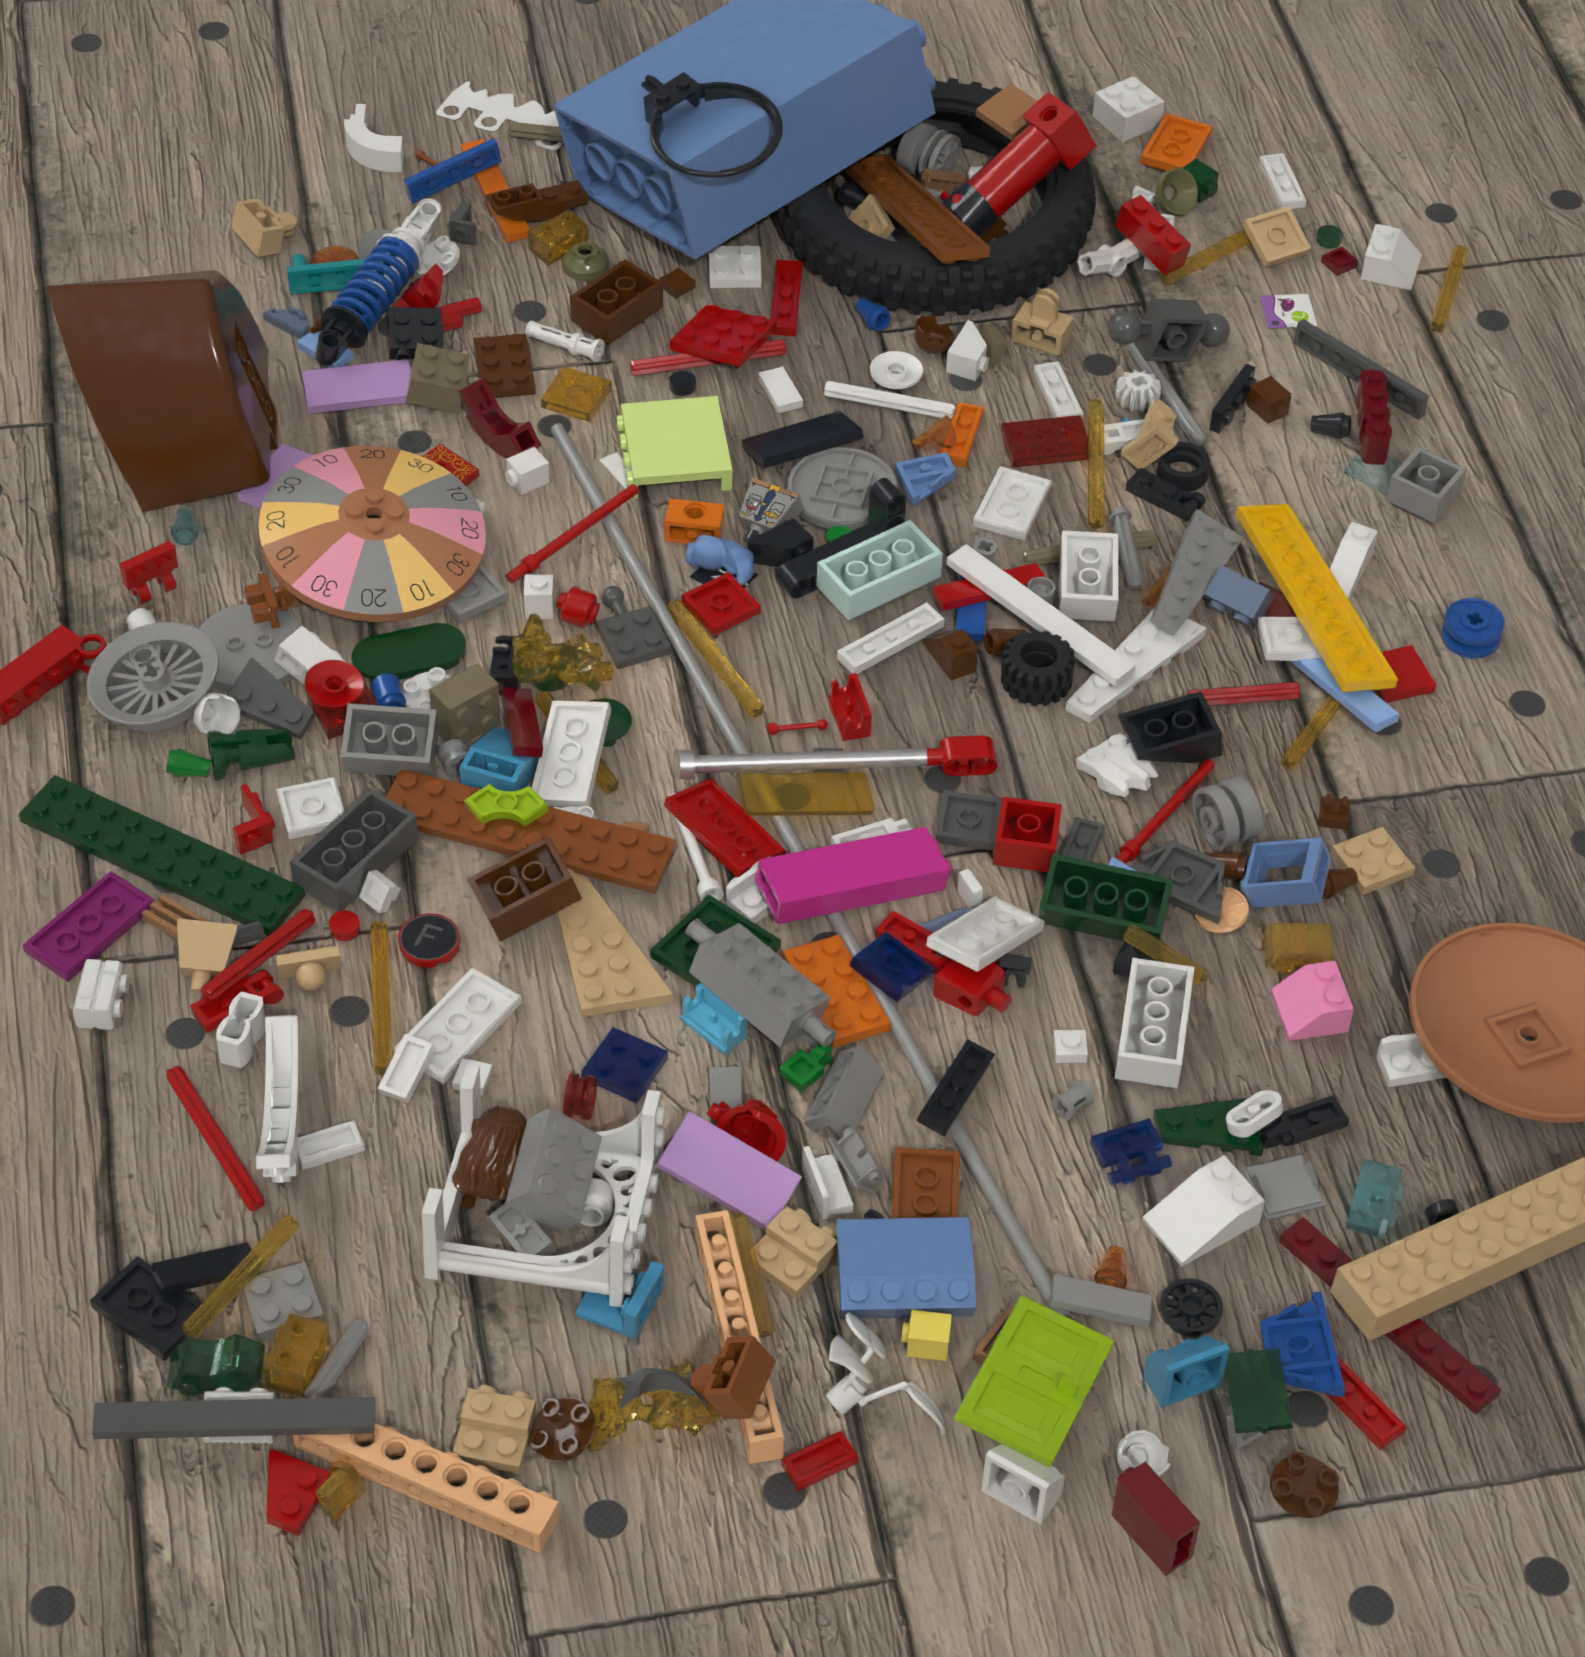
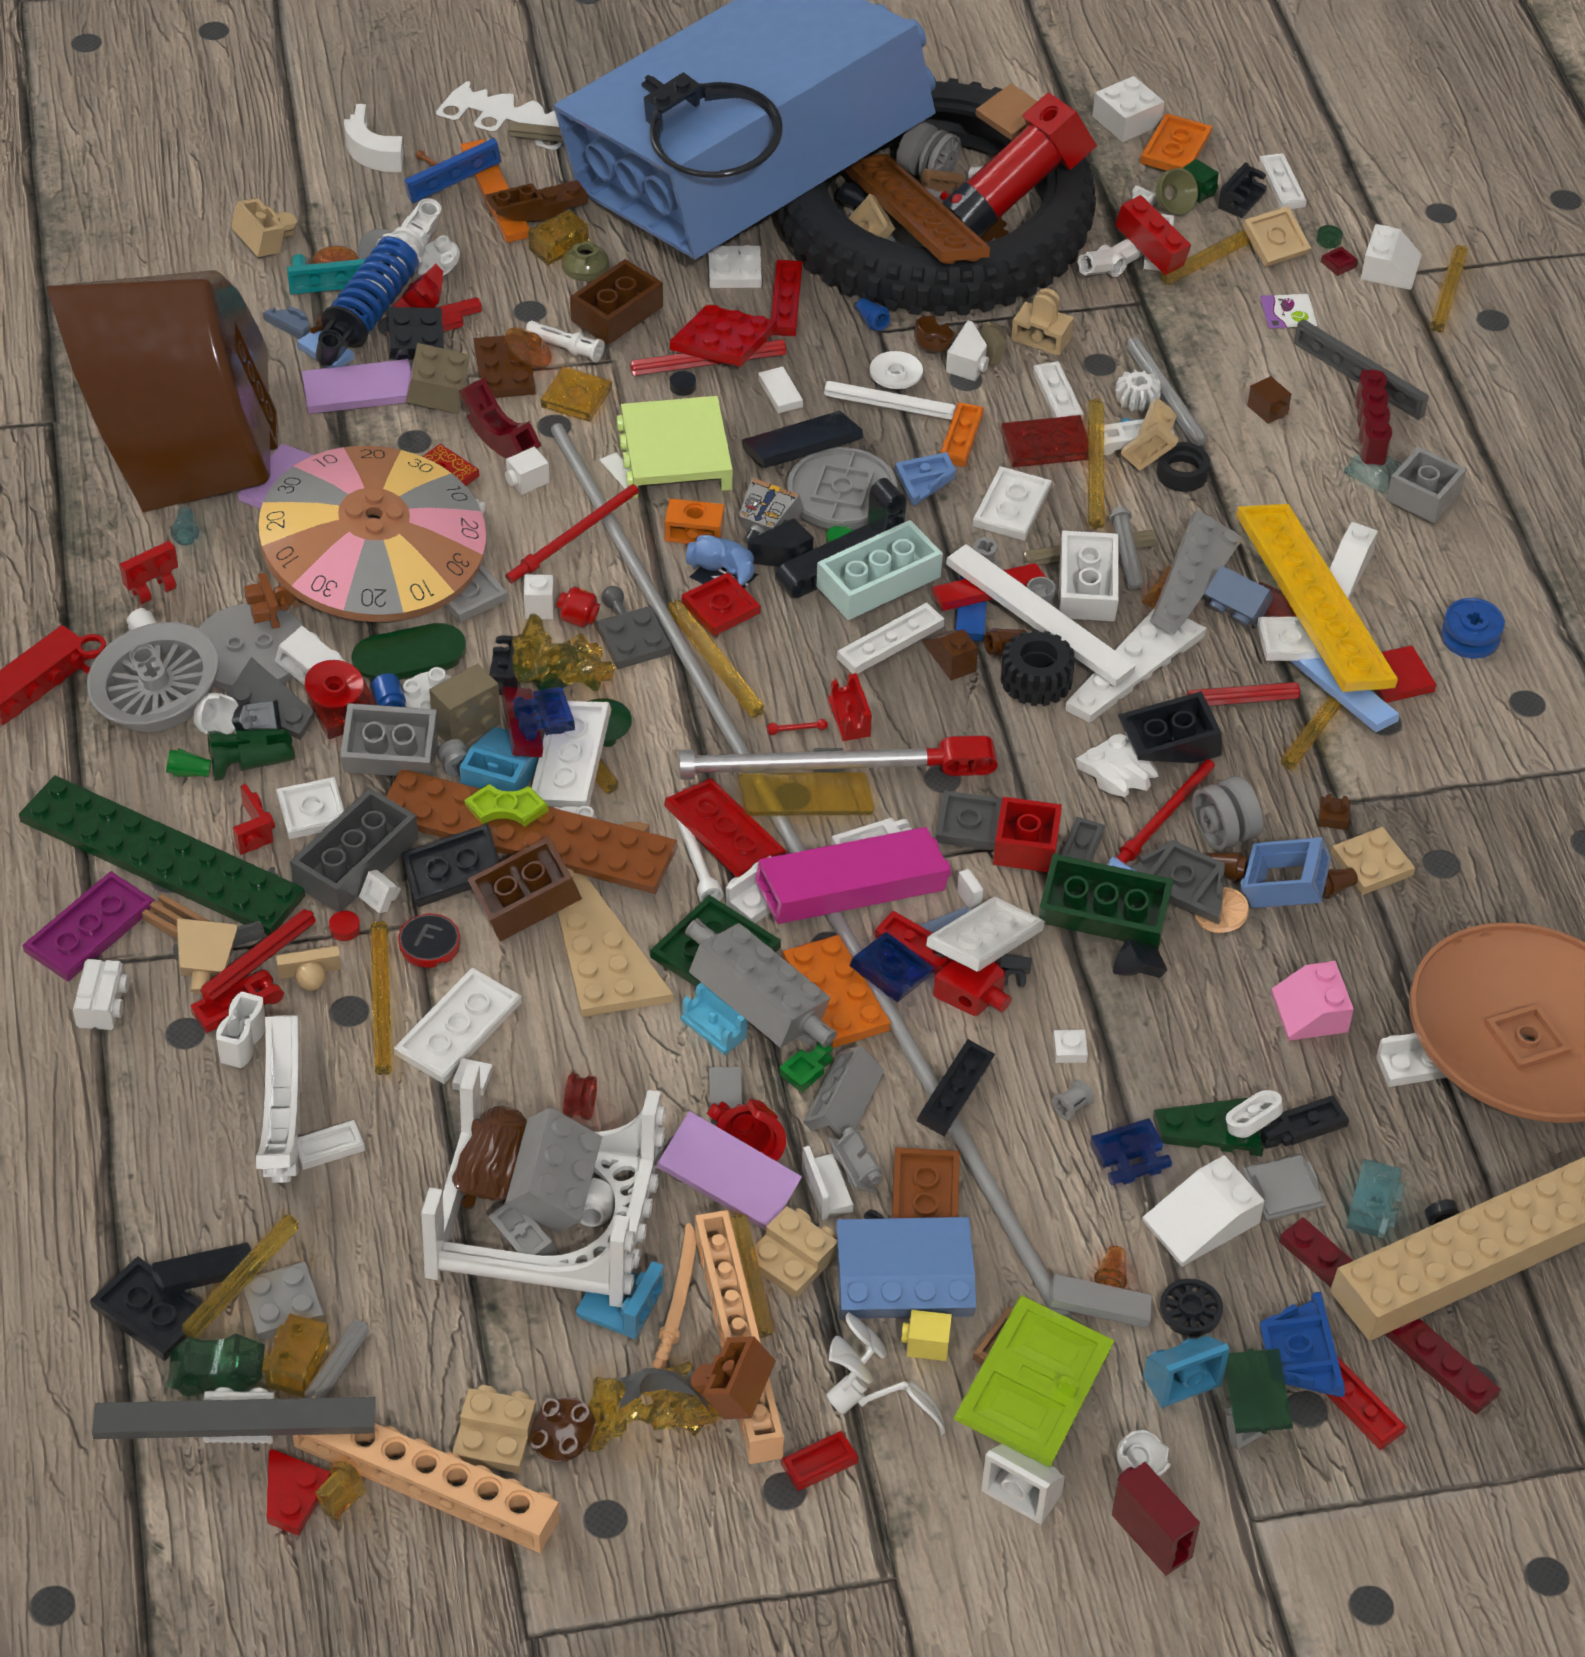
red axle [166,1066,265,1212] -> none
white tile [377,1034,436,1103] -> none
dark grey bracket [449,202,476,246] -> none
clear blue plate [581,1027,668,1103] -> none
reddish brown tile [659,268,696,299] -> none
clear orange tile [912,415,956,449] -> none
dark grey brick [1108,299,1230,362] -> none
white brick [1114,958,1195,1088] -> none
clear yellow axle [1123,925,1207,985] -> none
black plate [1125,468,1206,521] -> none
black plate [1209,364,1257,434] -> none
clear yellow brick [1263,923,1334,972] -> none
reddish brown dish [1270,1451,1339,1518] -> none
black cone [1311,412,1352,439] -> none
none -> tile [232,700,282,730]
none -> black tile [402,823,500,907]
none -> clear orange dish [504,327,552,368]
none -> clear blue plate [513,686,575,741]
none -> light nougat sword [652,1223,697,1369]
none -> black hinge [1218,162,1267,218]

